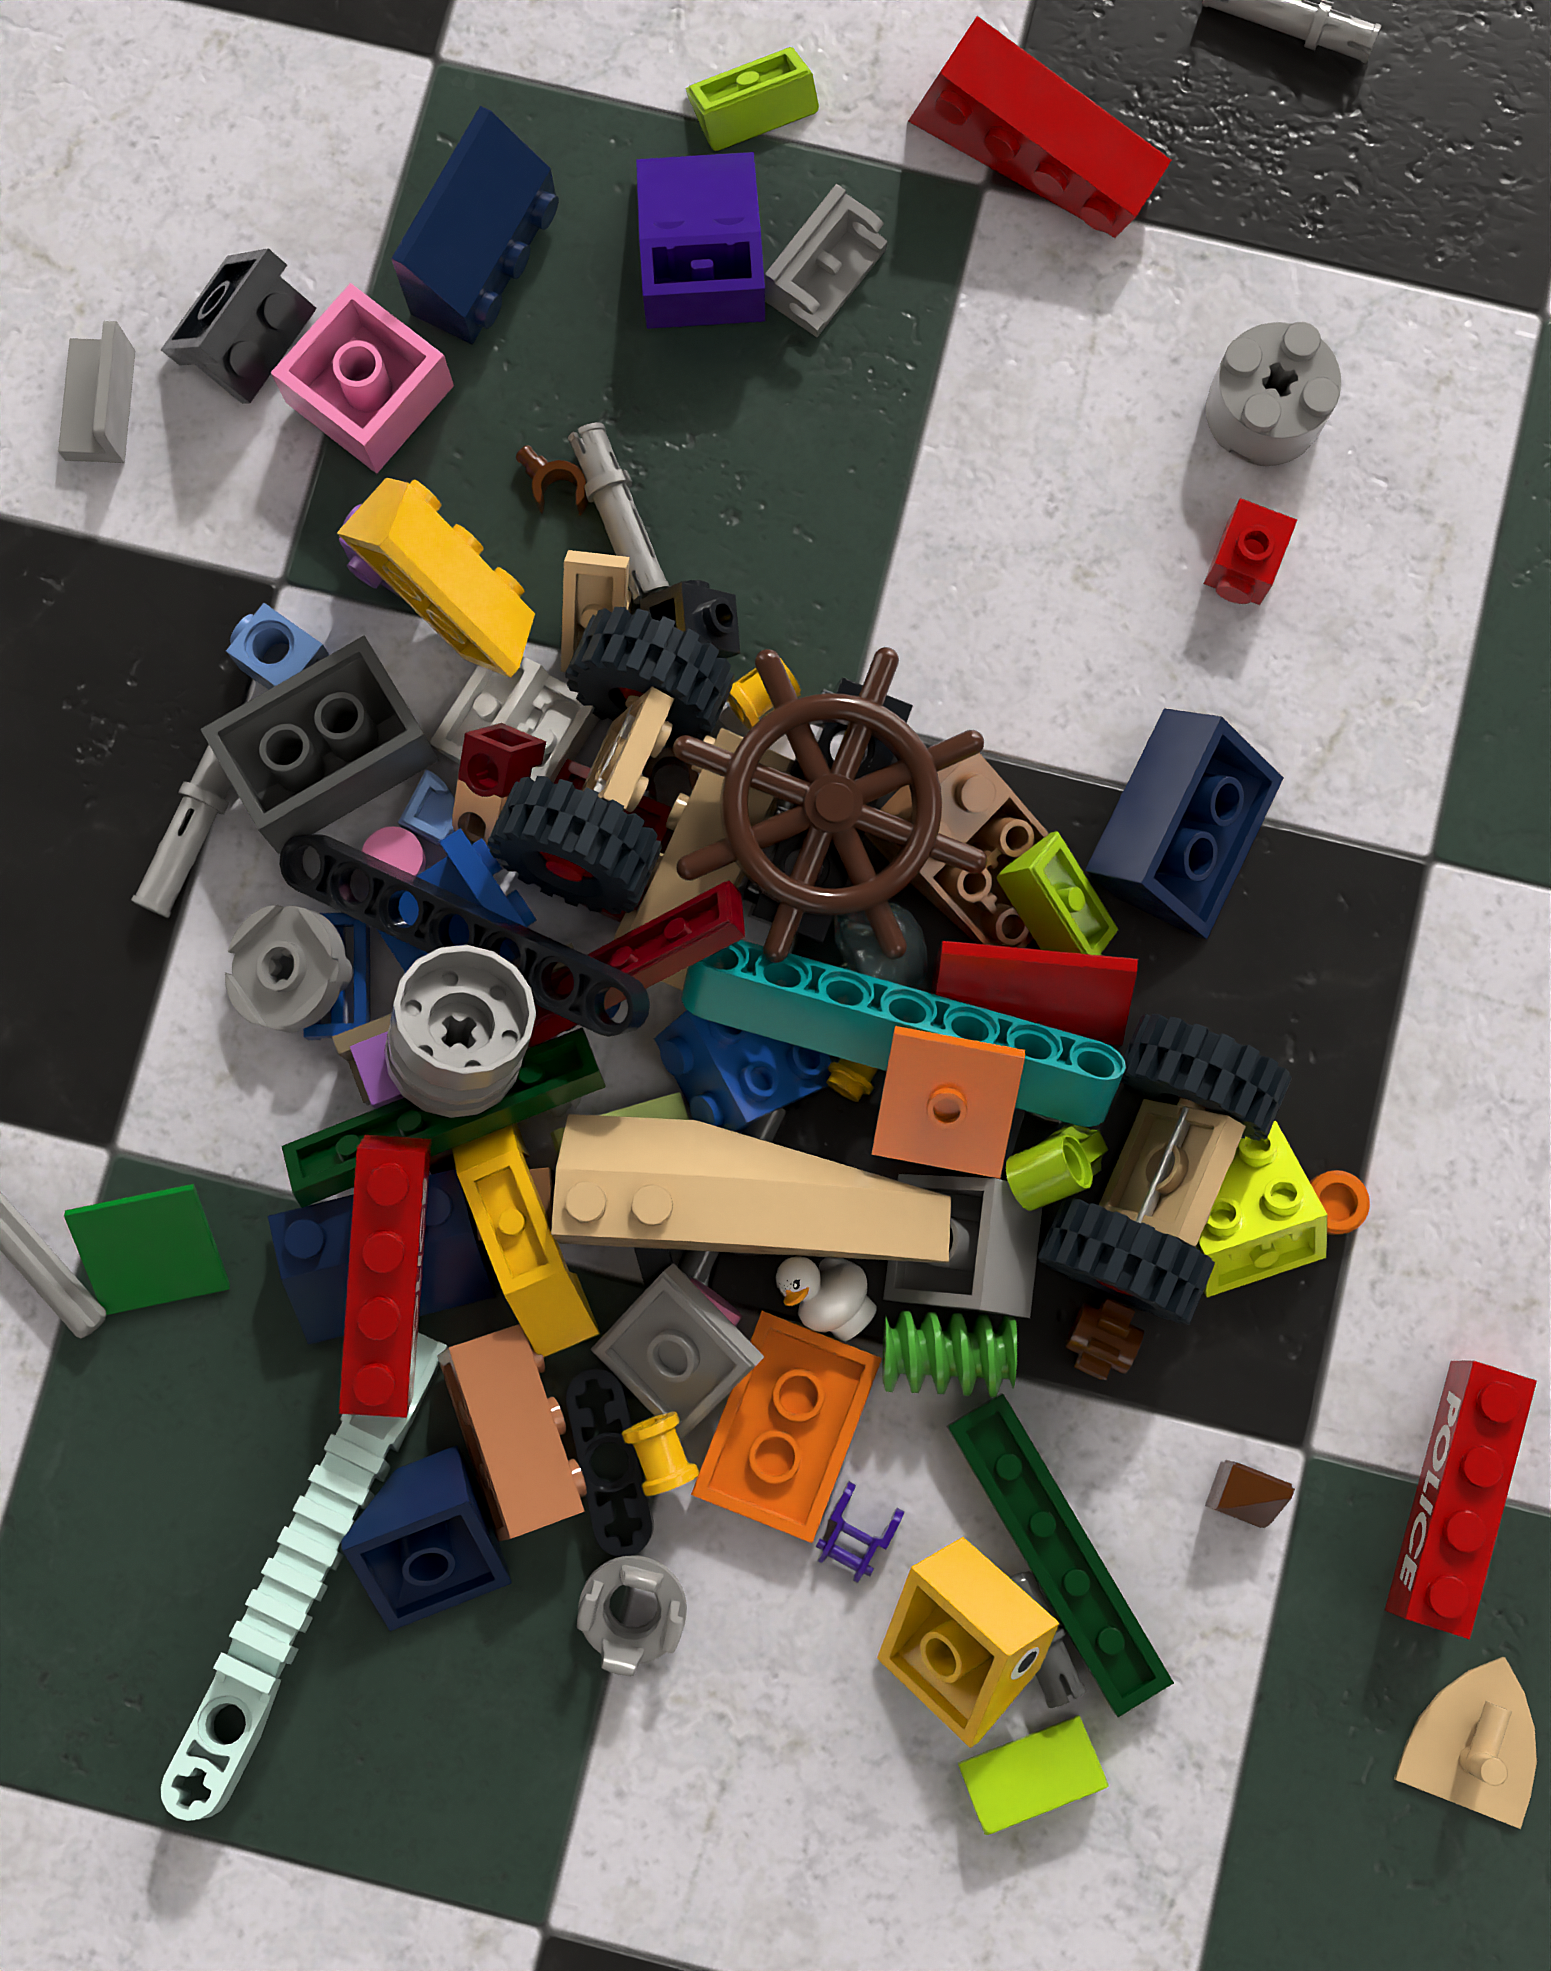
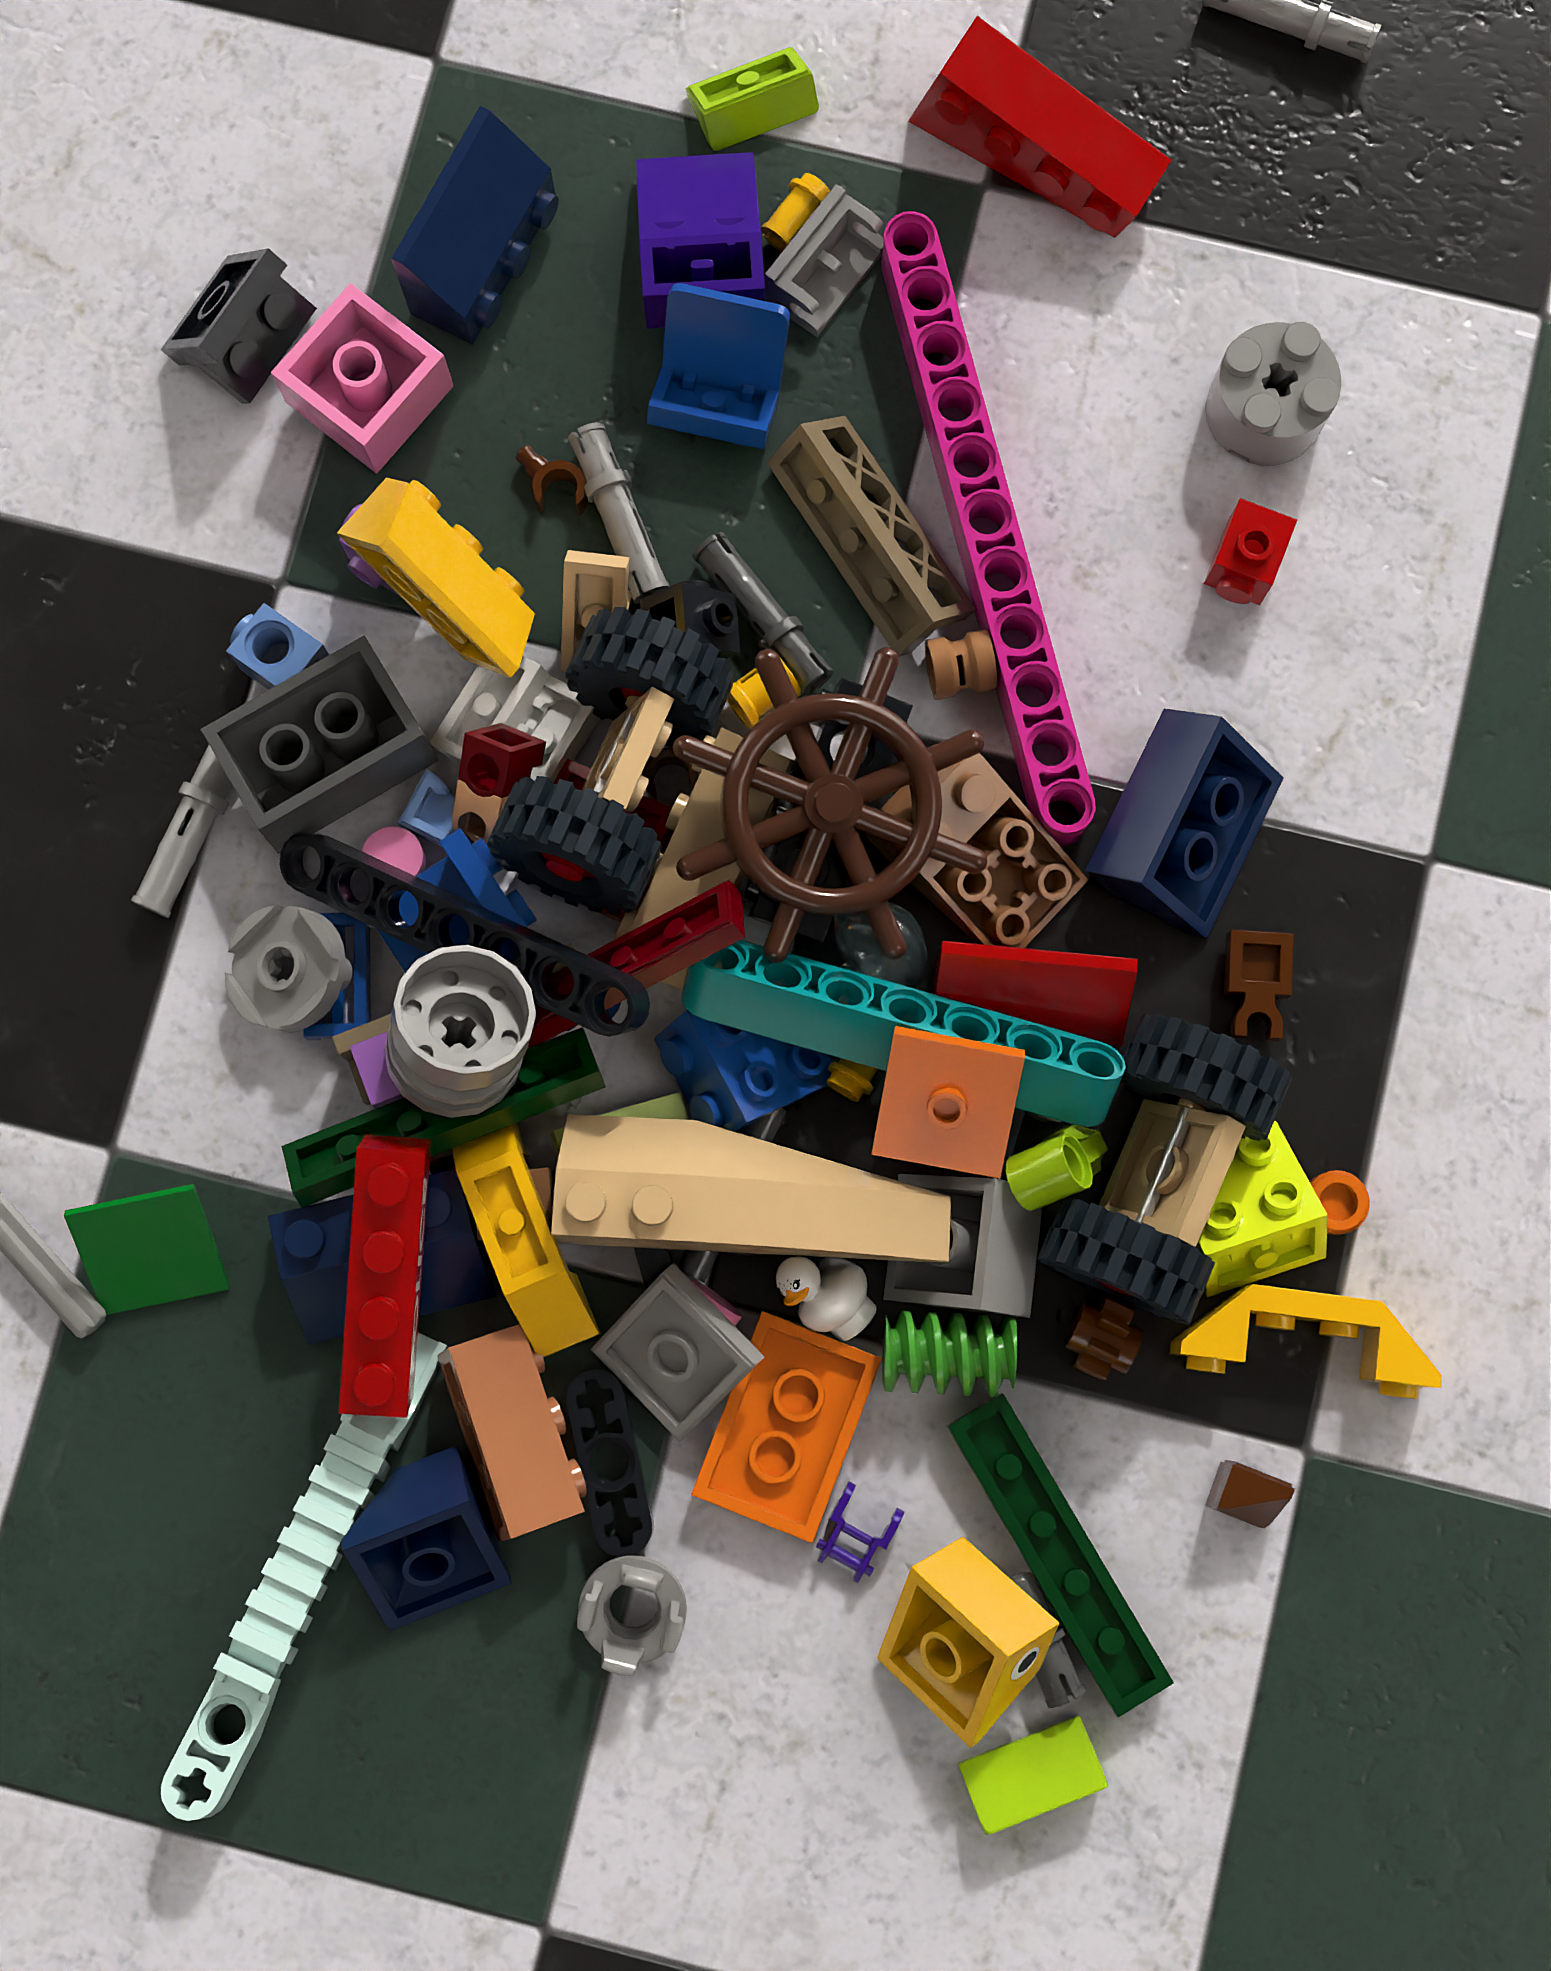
light grey panel [58,321,136,463] -> none
yellow bush [622,1411,699,1496] -> none
lime slope [997,831,1118,955] -> none
red brick [1384,1360,1537,1640] -> none
tan shield [1394,1657,1537,1829] -> none
none -> blue bracket [647,283,790,450]
none -> dark grey pin [693,532,834,696]
none -> yellow pin [761,173,830,252]
none -> dark tan fence [767,416,976,657]
none -> dark pink beam [881,211,1096,847]
none -> medium nougat wheel [924,629,997,700]
none -> yellow slope [1169,1284,1442,1399]
none -> reddish brown plate [1224,930,1294,1042]

